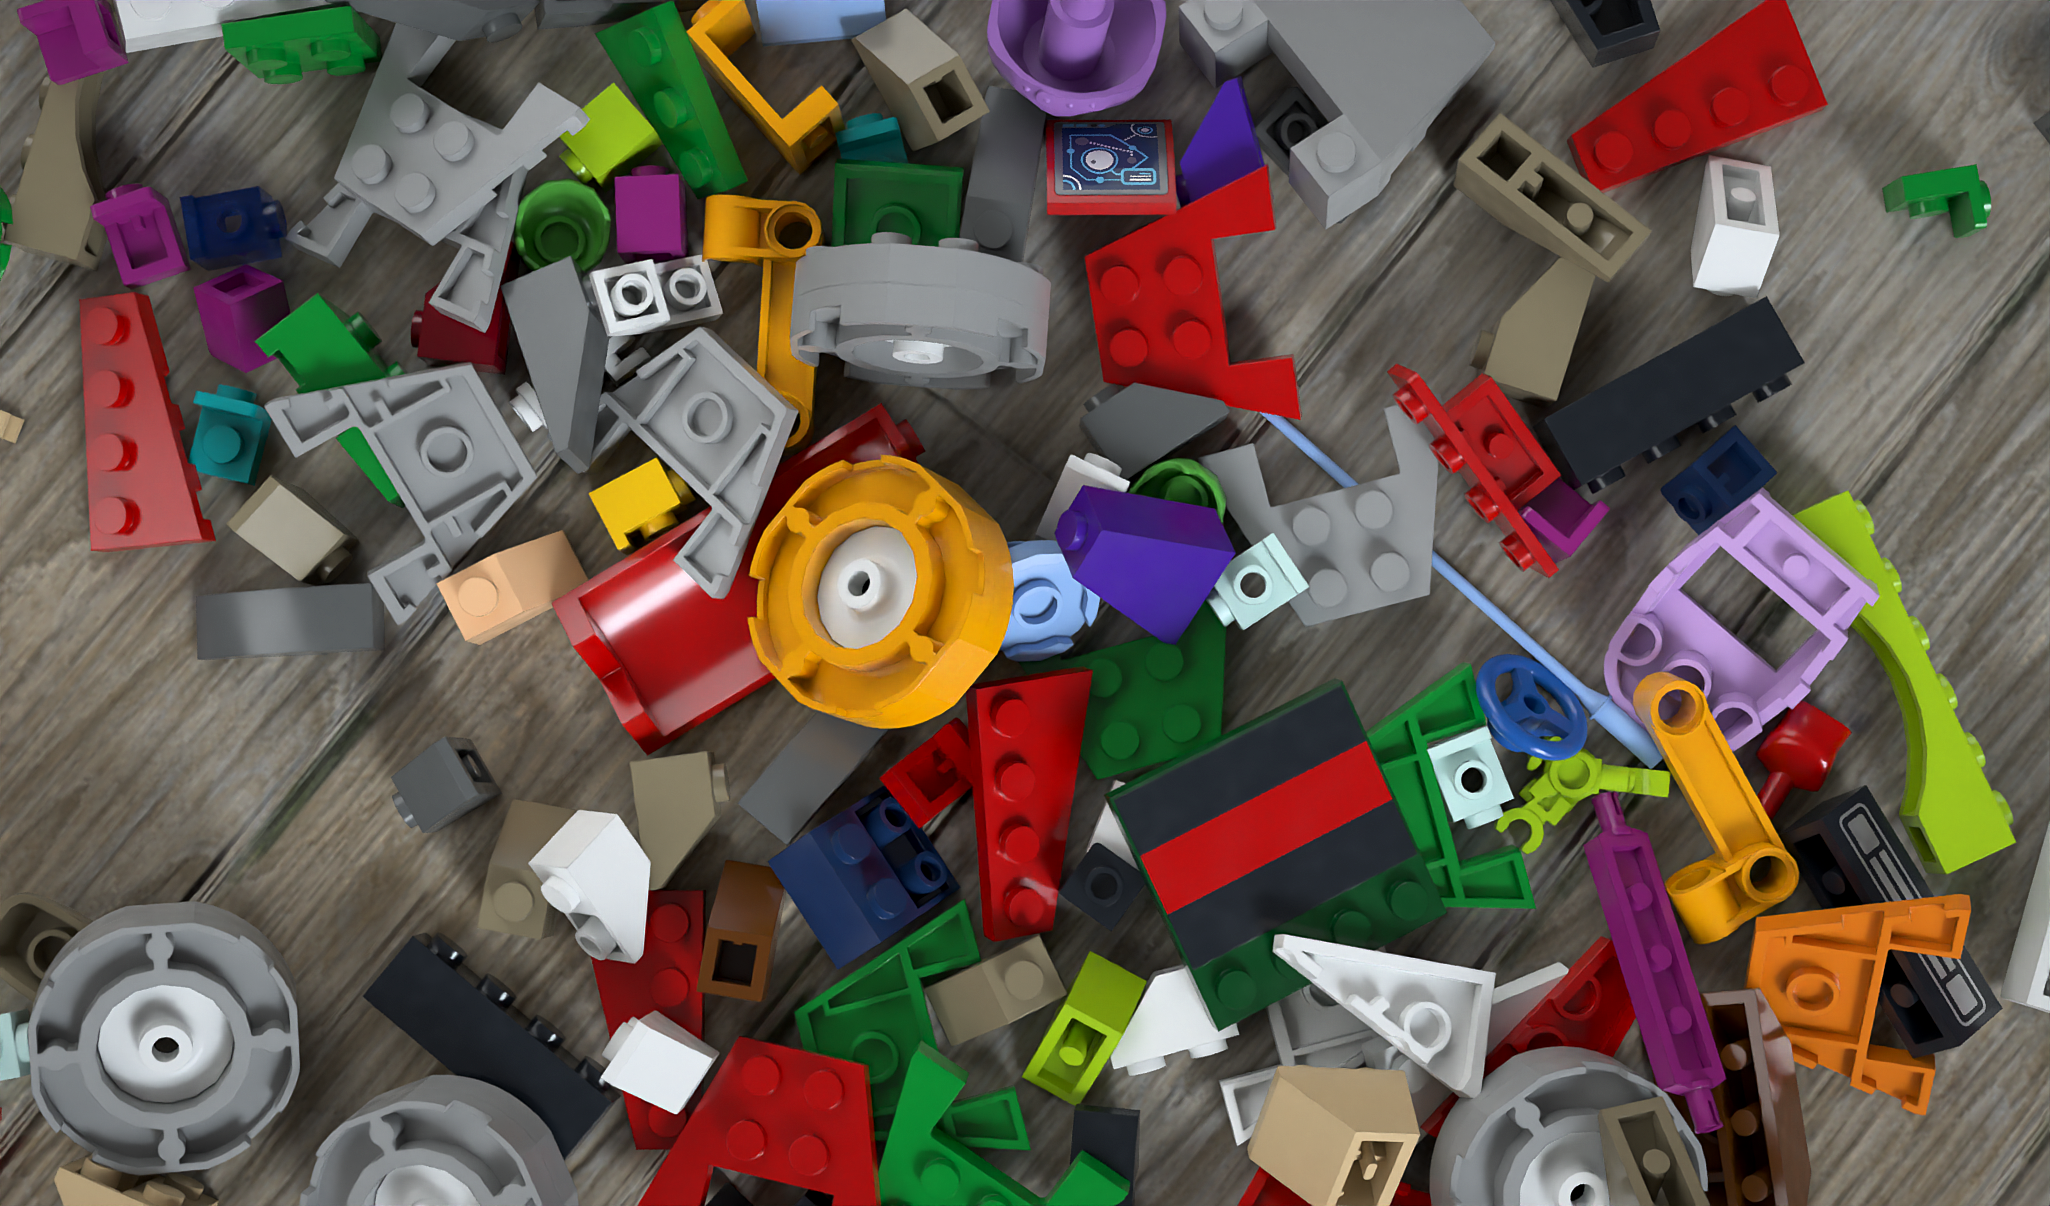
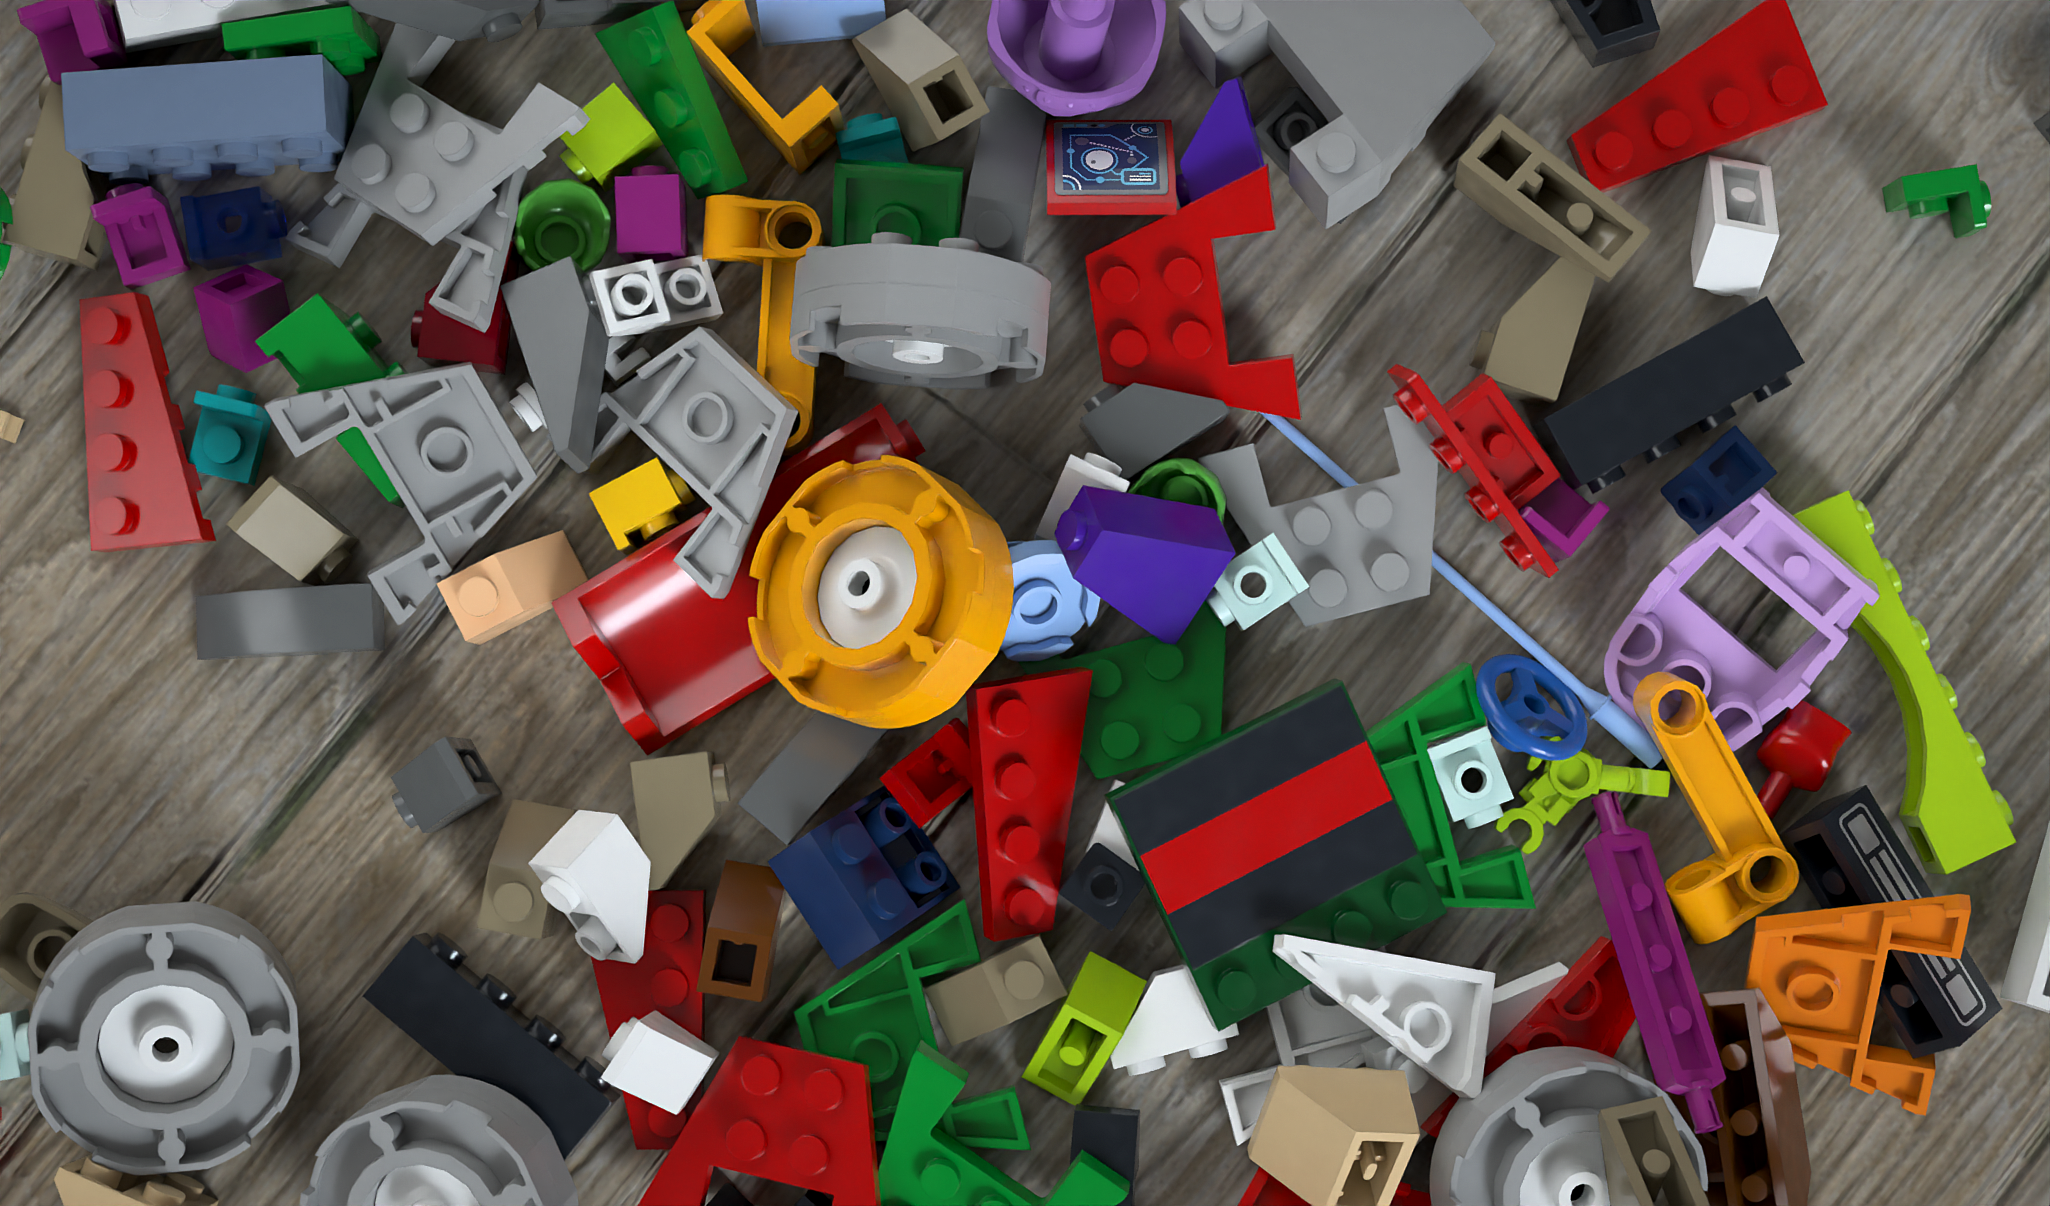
none -> sand blue brick [61,54,355,185]

